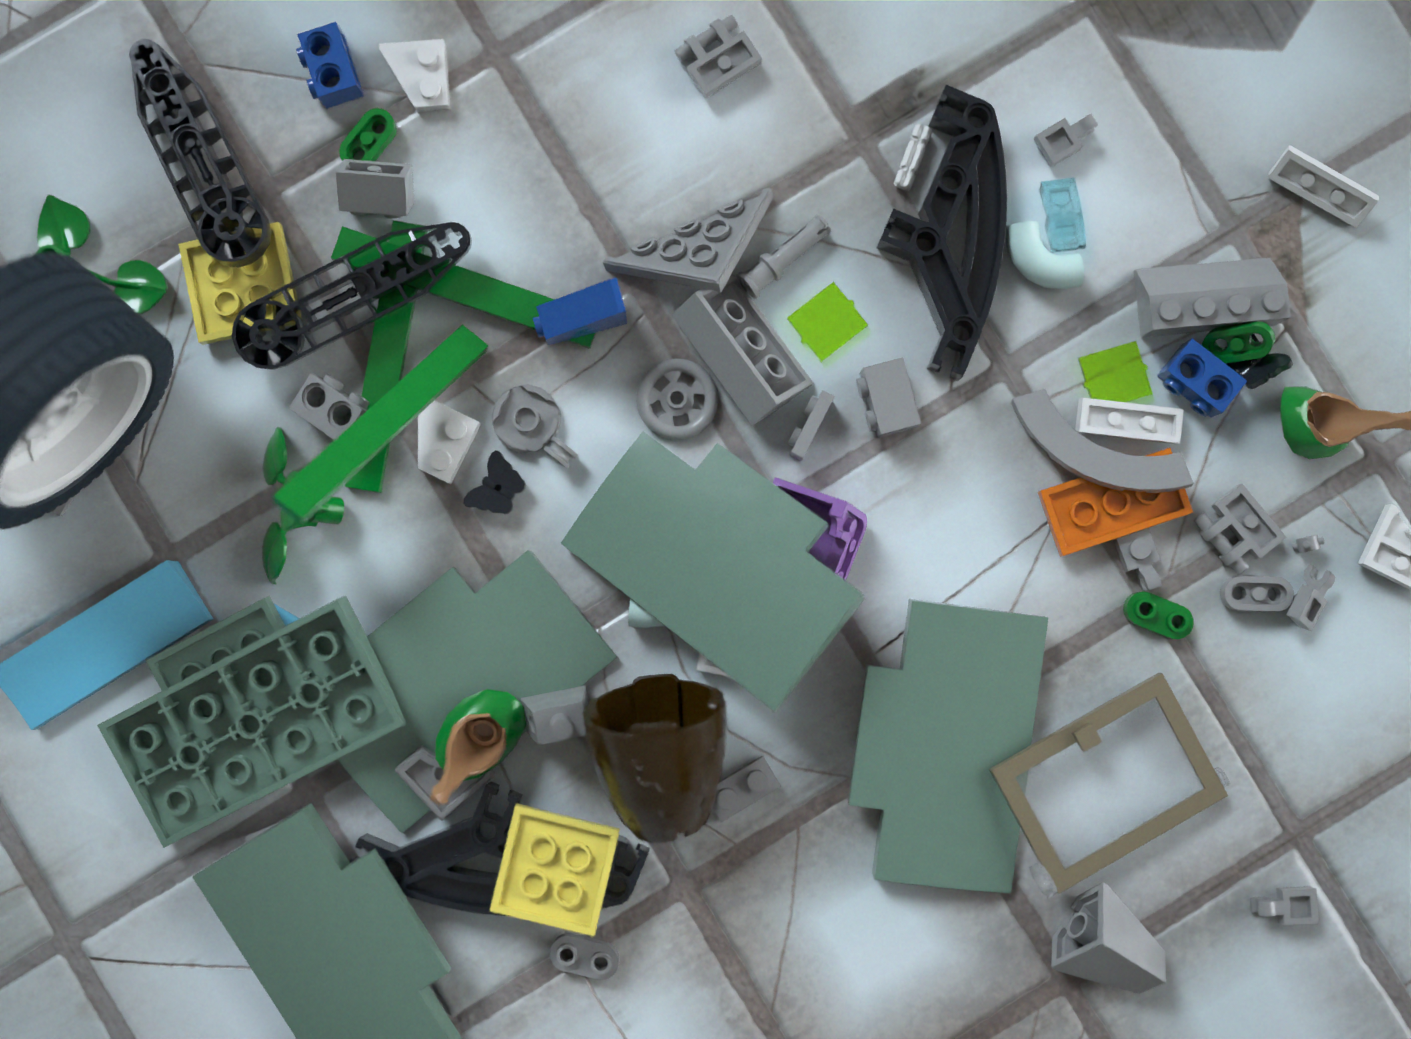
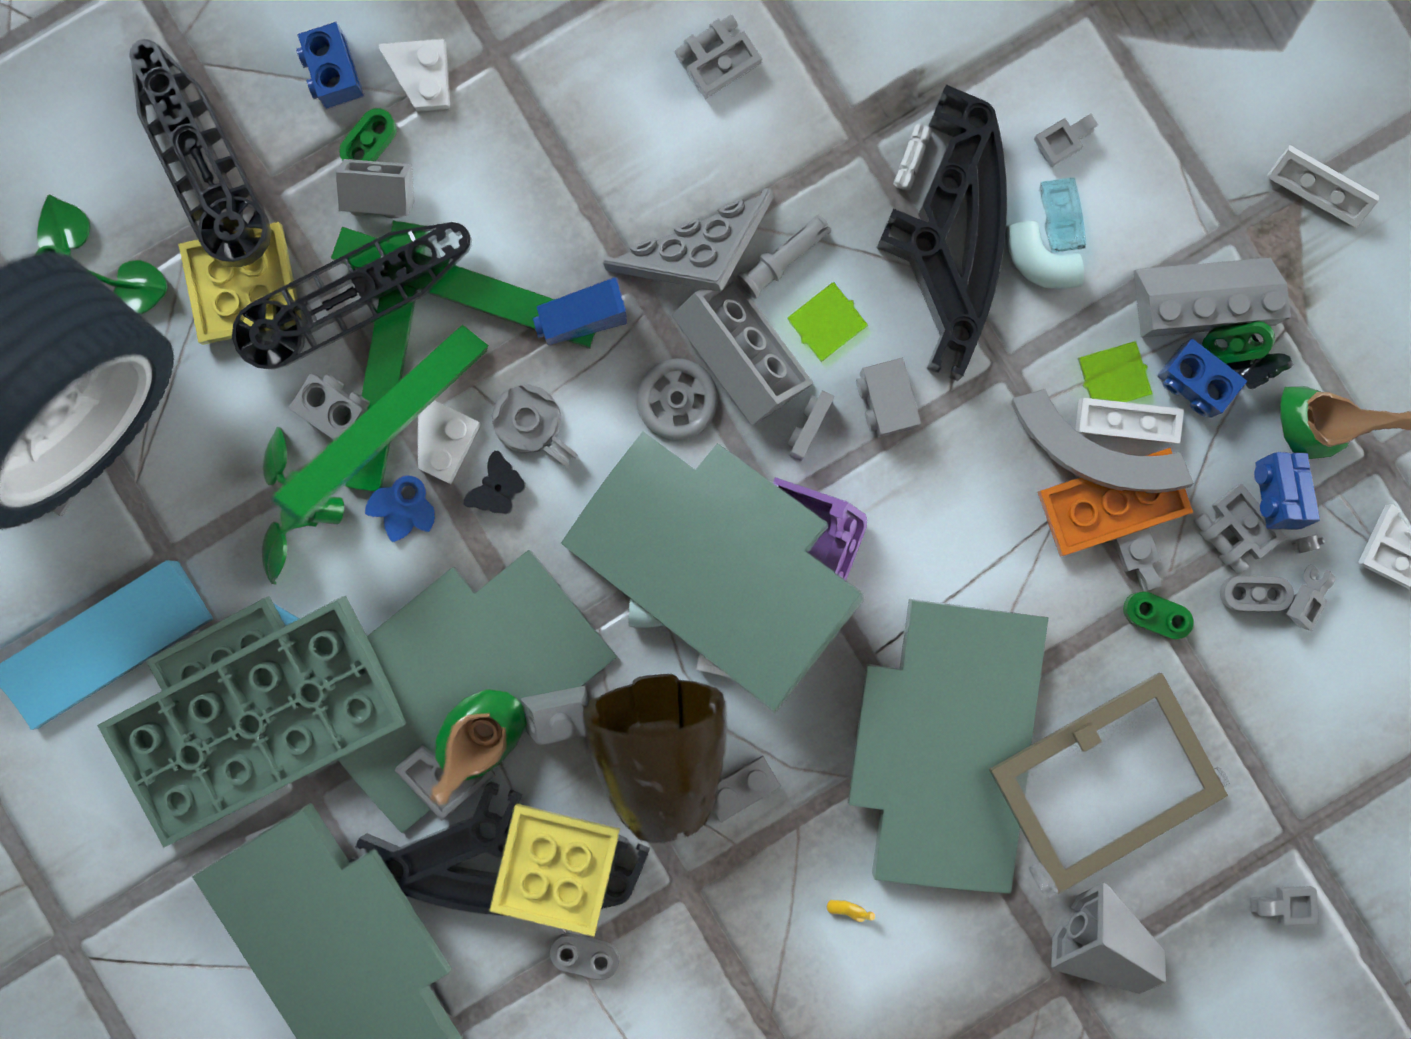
none -> blue plate [365,475,435,542]
none -> yellow piece [826,900,875,922]
none -> blue brick [1254,452,1320,530]

